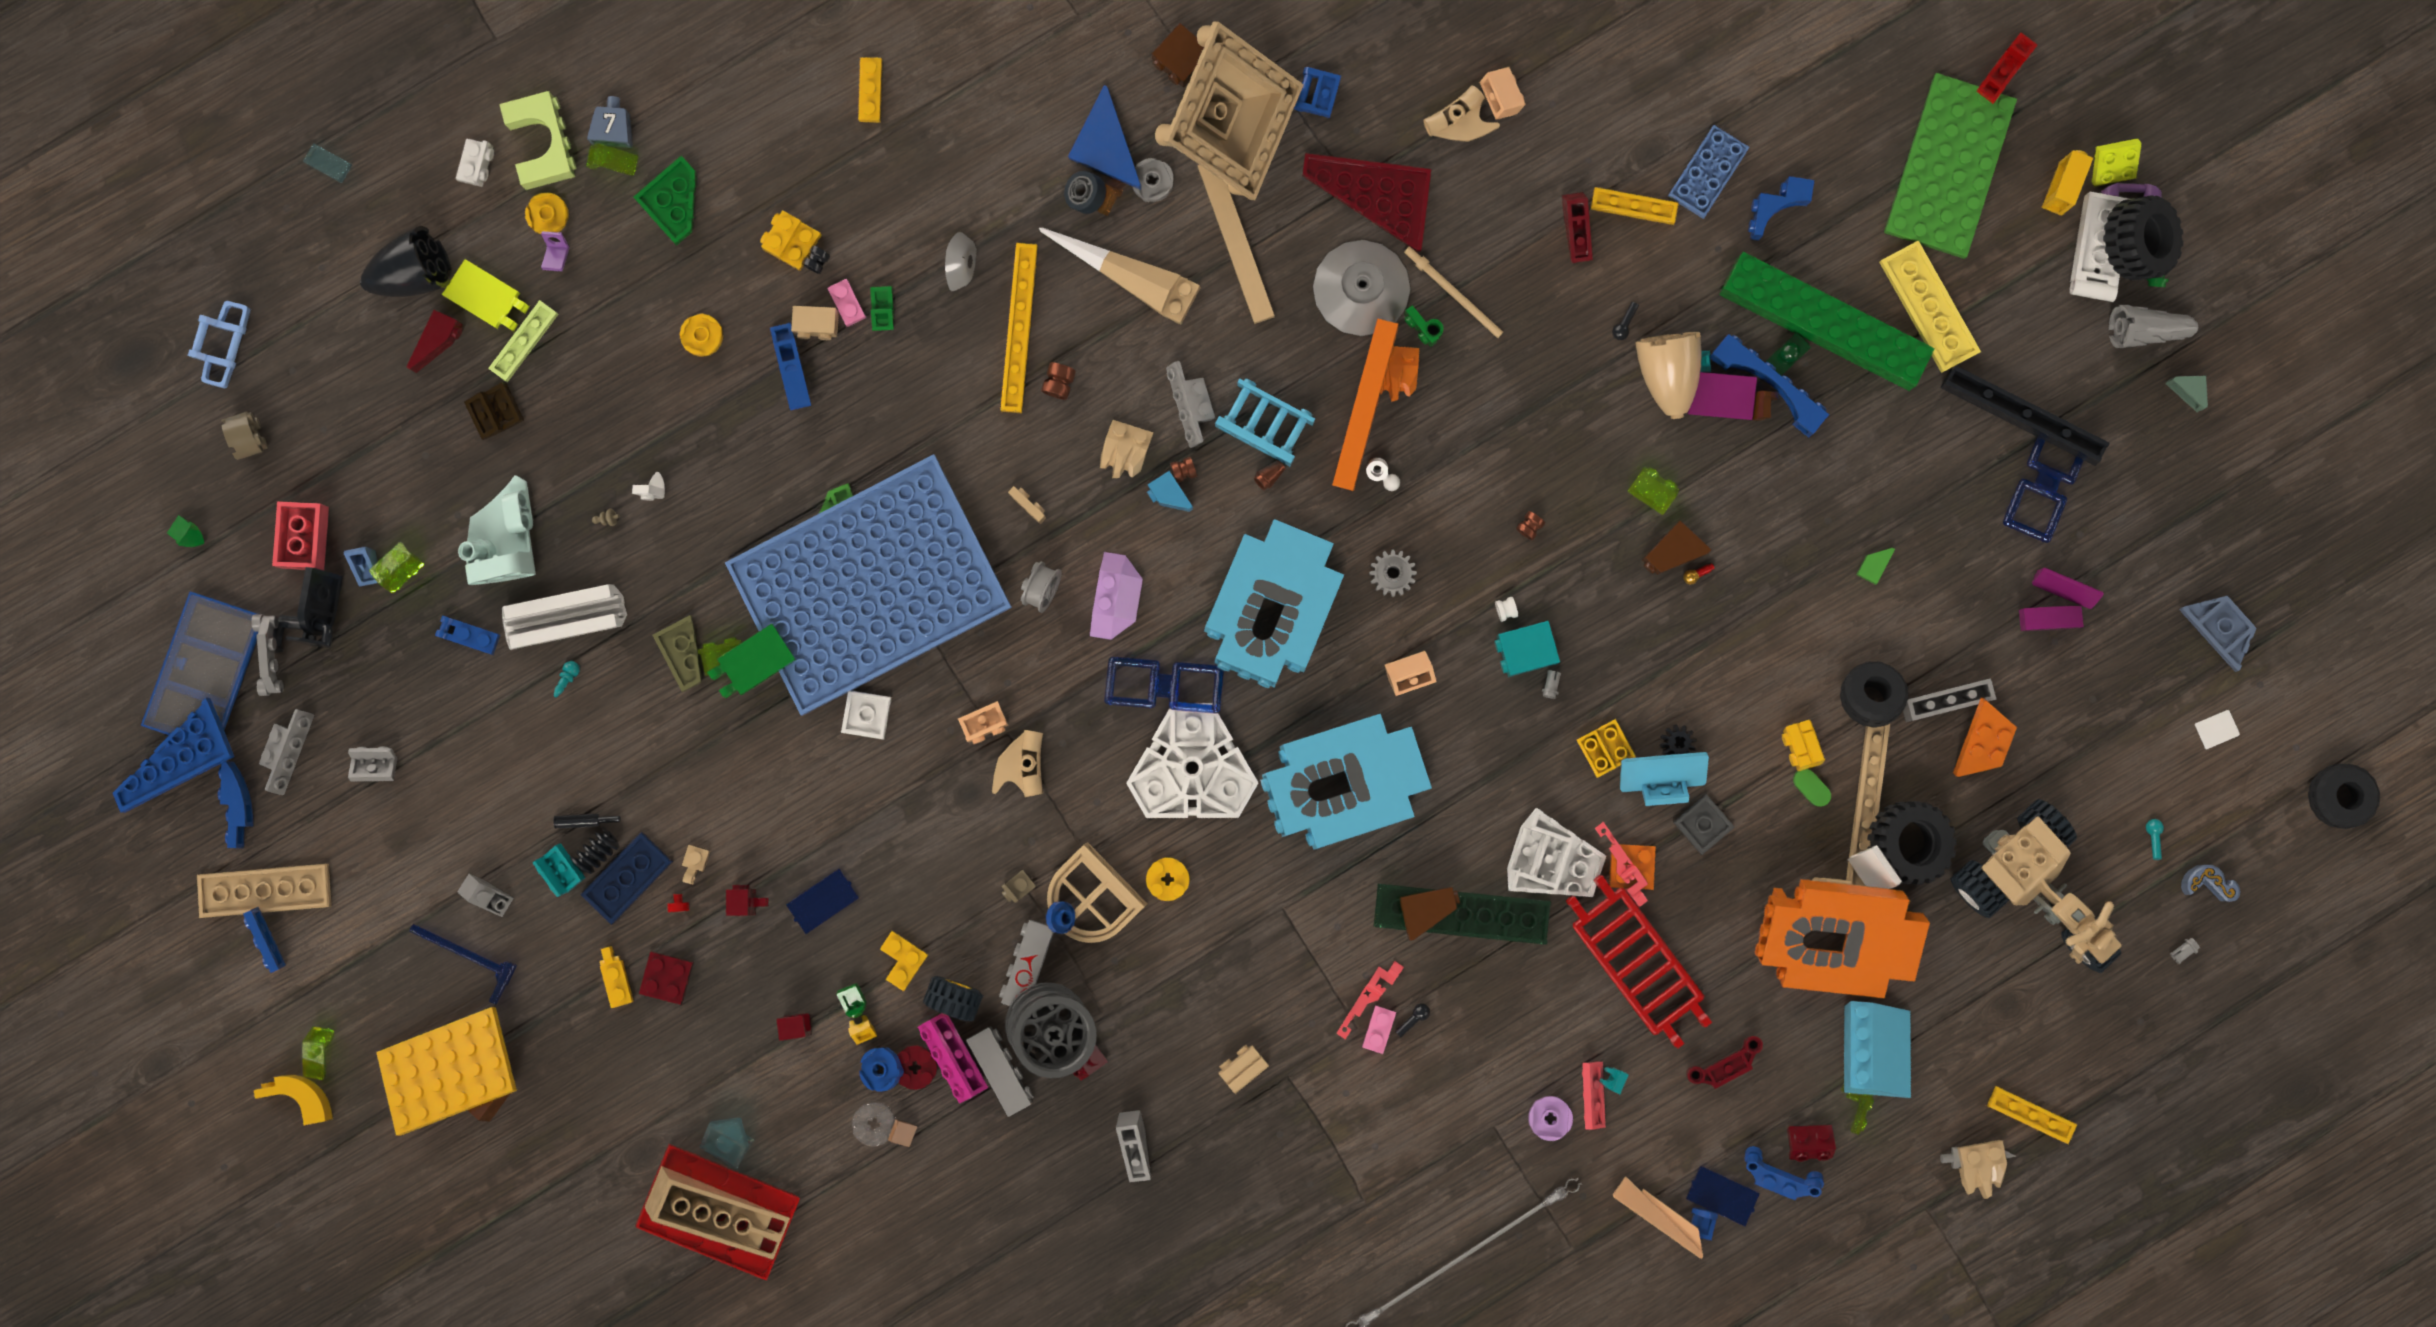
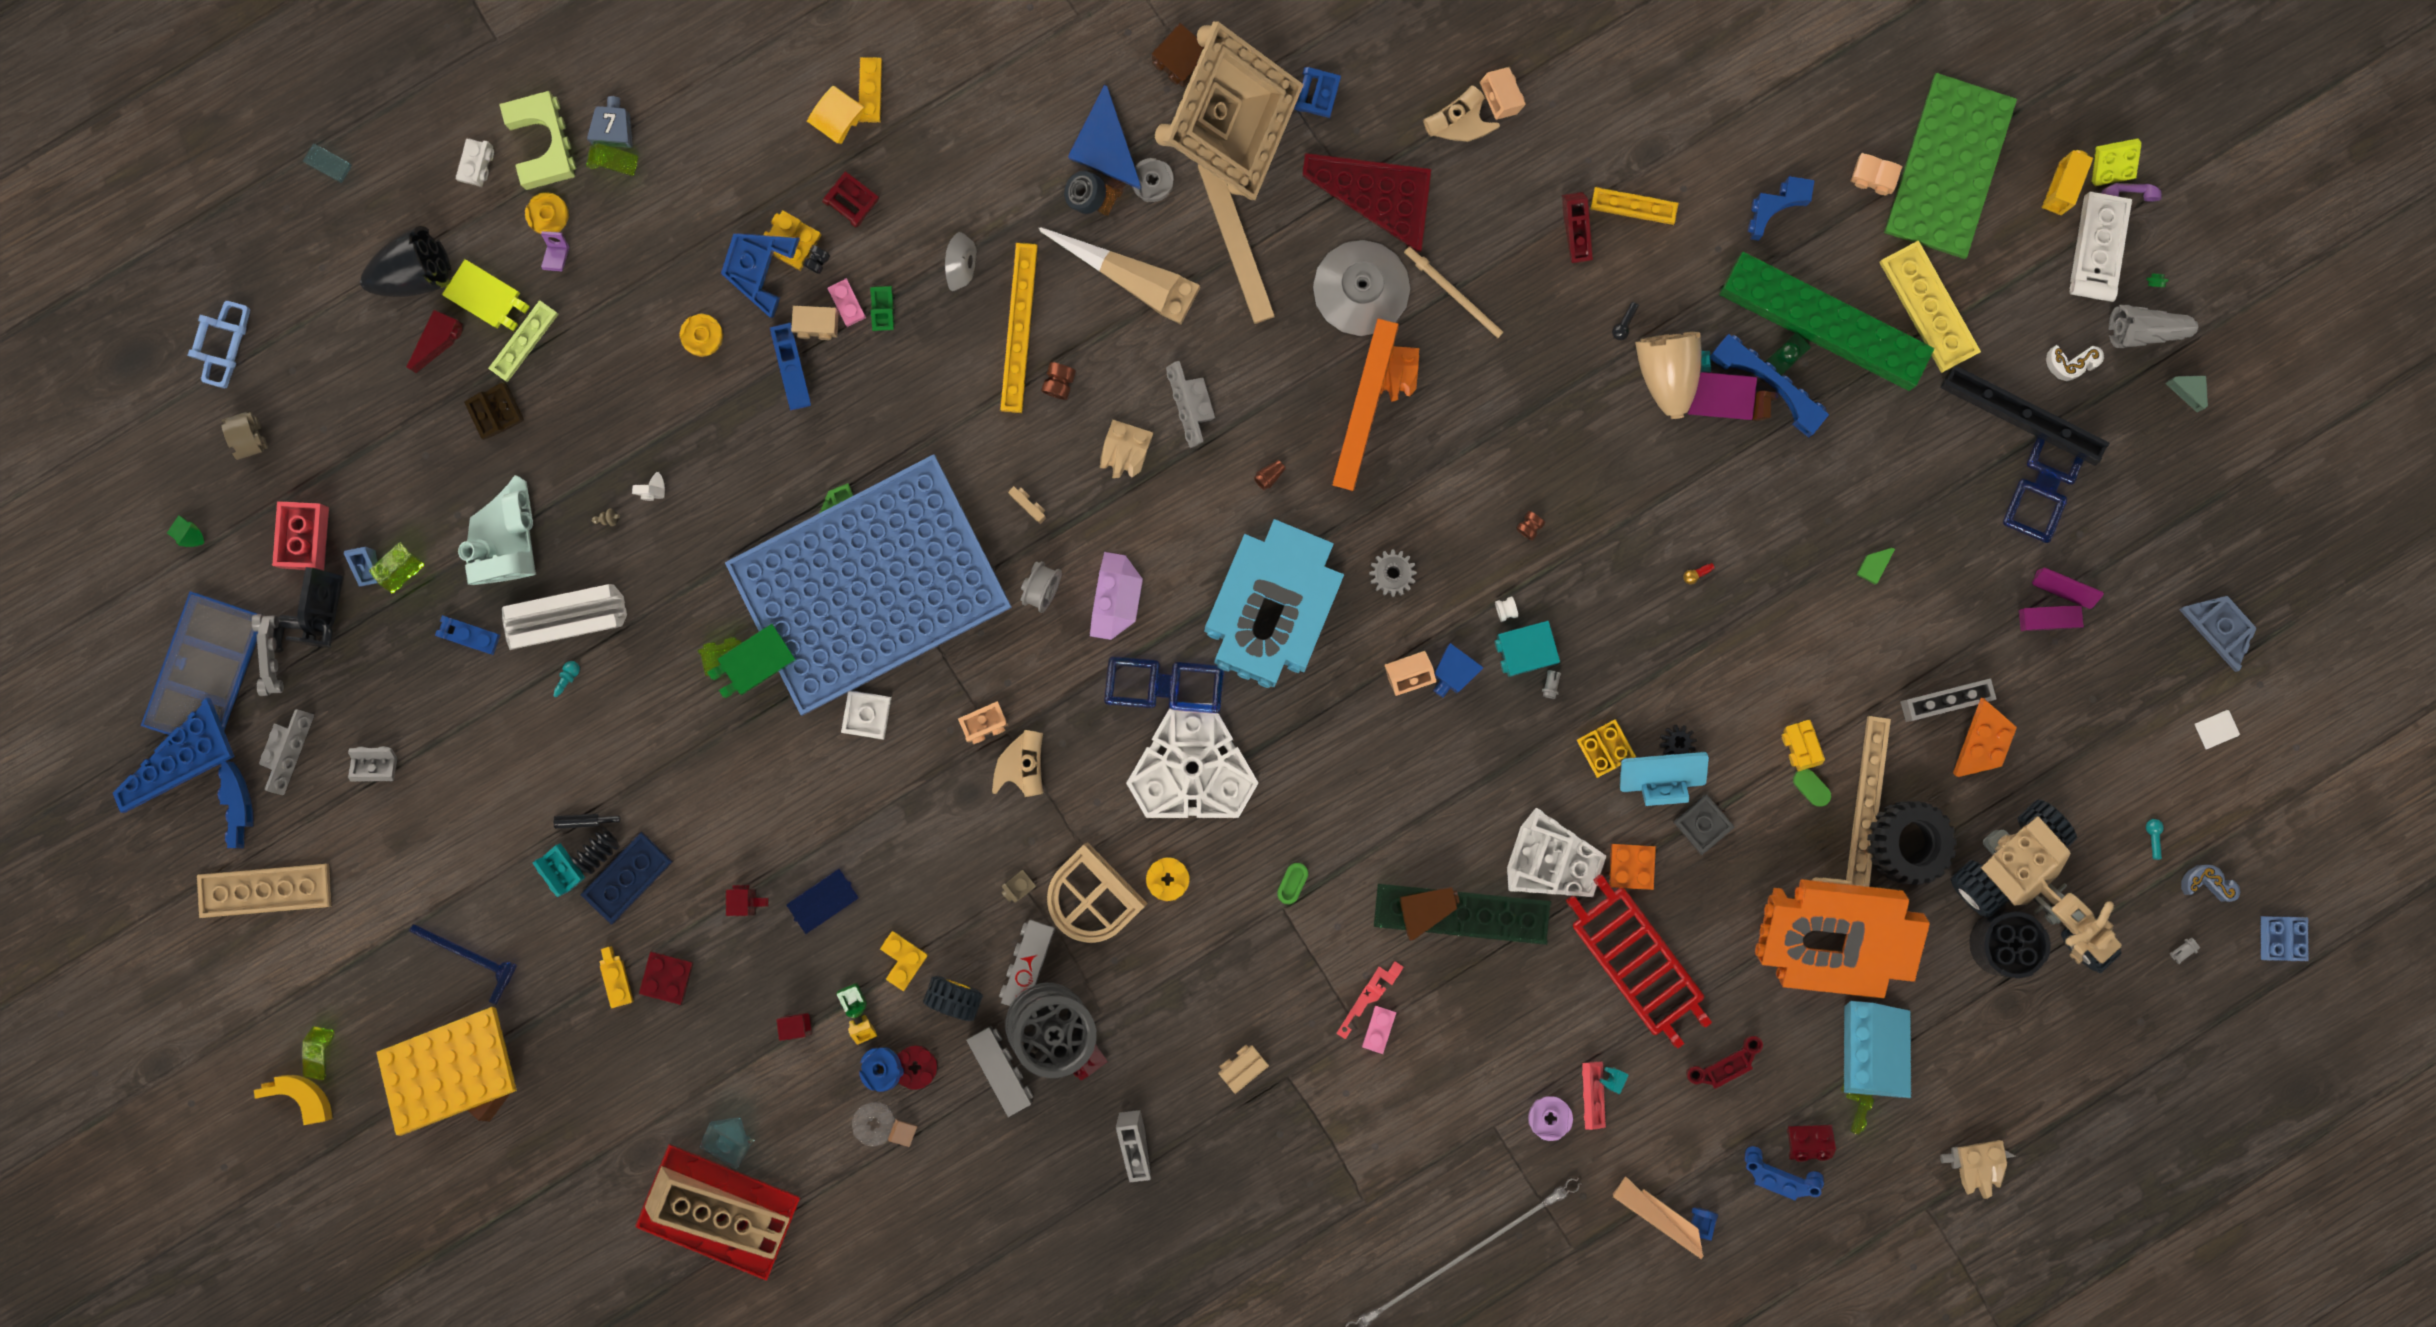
blue plate [243,907,286,973] -> none
light grey slope [458,874,514,917] -> none
green plate [633,156,697,246] -> none
olive wing [652,615,703,692] -> none
red tile [667,894,690,912] -> none
tan plate [682,845,711,885] -> none
dark pink brick [918,1013,988,1103] -> none
blue plate [1046,901,1075,934] -> none
dark azure slope [1147,471,1193,512] -> none
copper wheel [1170,457,1197,483] -> none
medium azure fence [1215,379,1315,467] -> none
medium azure panel [1261,714,1432,850] -> none
white plate [1366,458,1400,491] -> none
black bar [1395,1003,1430,1037] -> none
green plate [1404,305,1444,347] -> none
coral piece [1595,822,1648,907] -> none
clear neon green bracket [1627,467,1679,515] -> none
reddish brown slope [1642,521,1711,575] -> none
medium blue tile [1668,125,1750,219] -> none
clear blue piece [1686,1166,1760,1226] -> none
black tyre [1840,661,1909,728] -> none
white tile [1848,845,1902,889] -> none
red slope [1976,33,2037,104] -> none
yellow tile [1987,1086,2077,1144] -> none
black tyre [2103,195,2184,281] -> none
black tyre [2308,764,2380,829] -> none
none -> blue wing [721,233,800,318]
none -> yellow slope [807,86,865,144]
none -> dark red plate [822,171,879,228]
none -> bright green tile [1277,863,1308,904]
none -> blue torso [1433,643,1483,698]
none -> light nougat brick [1851,153,1902,195]
none -> black brick [1969,911,2051,978]
none -> white animal [2046,345,2104,381]
none -> medium blue slope [2261,916,2308,961]

